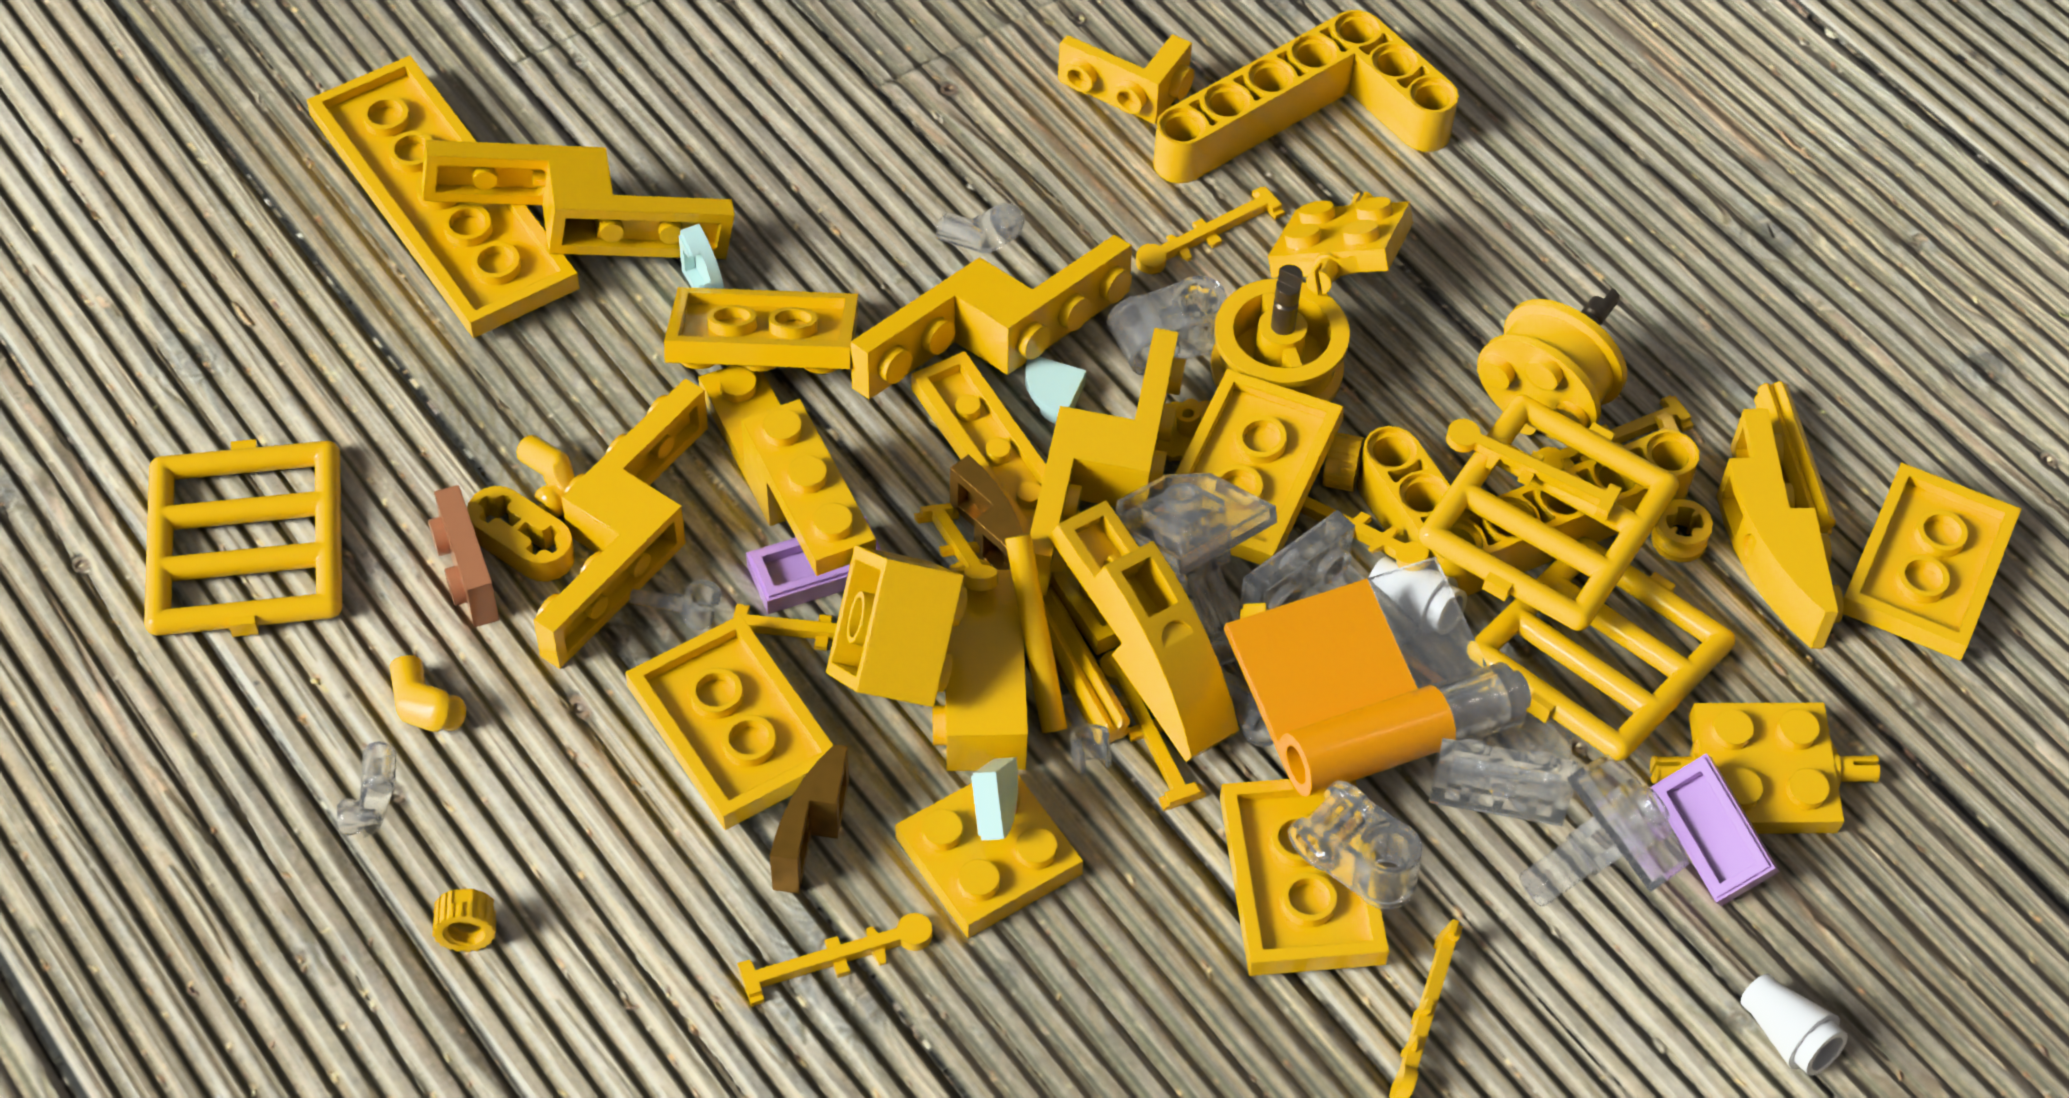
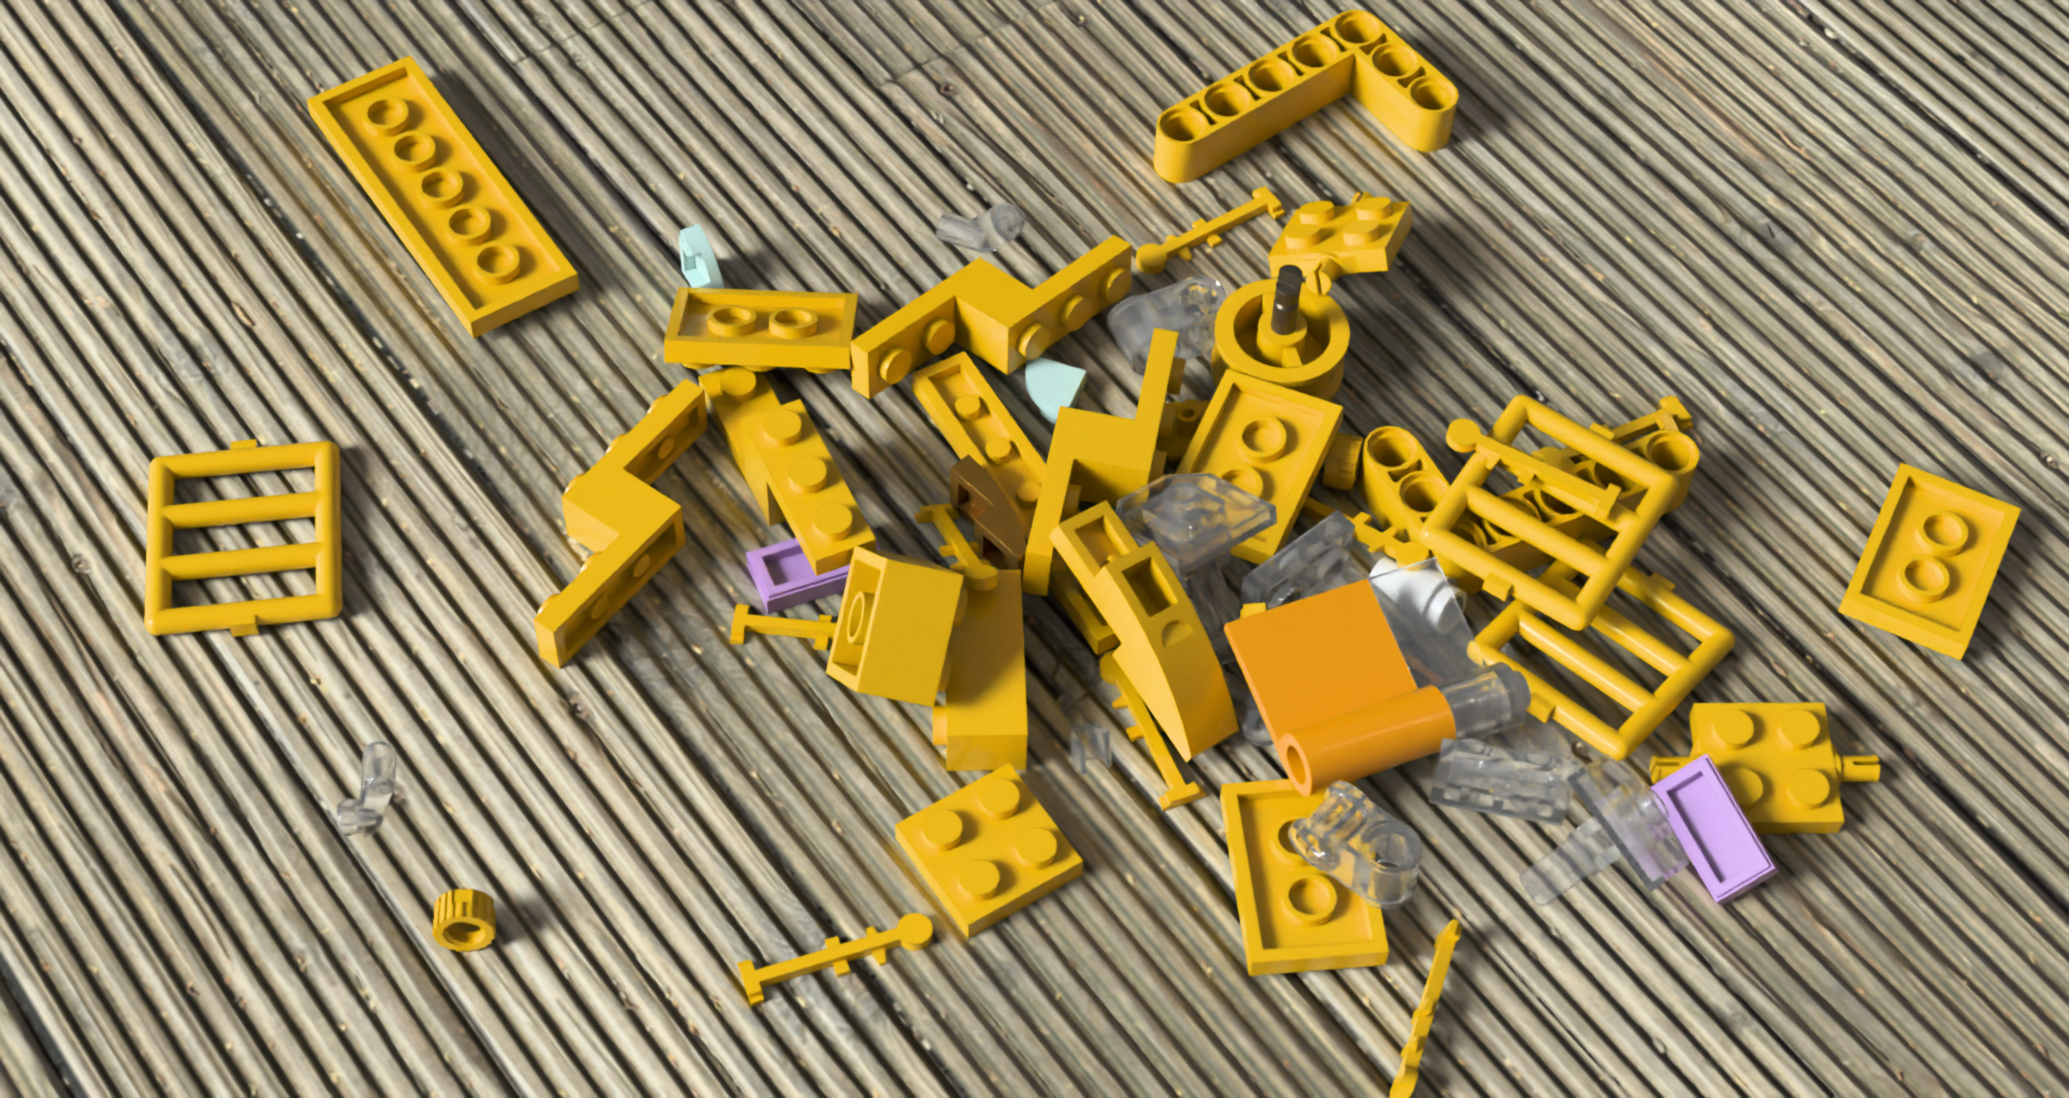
yellow arm [390,655,466,732] -> none
yellow bracket [421,140,735,259] -> none
nougat plate [428,485,499,627] -> none
yellow beam [467,486,575,582] -> none
yellow arm [516,435,575,518] -> none
yellow plate [625,614,833,830] -> none
clear hand [630,579,721,630] -> none
pearl gold slope [770,745,849,894] -> none
light aqua tile [971,757,1018,840] -> none
yellow bar [1005,534,1068,733] -> none
yellow axle [1043,583,1130,744] -> none
yellow bracket [1058,34,1195,124] -> none
yellow wheel [1477,288,1627,440] -> none
yellow bush [1651,499,1713,563] -> none
yellow slope [1716,409,1844,649] -> none
white cone [1741,974,1848,1076] -> none
yellow axle [1754,381,1836,535] -> none

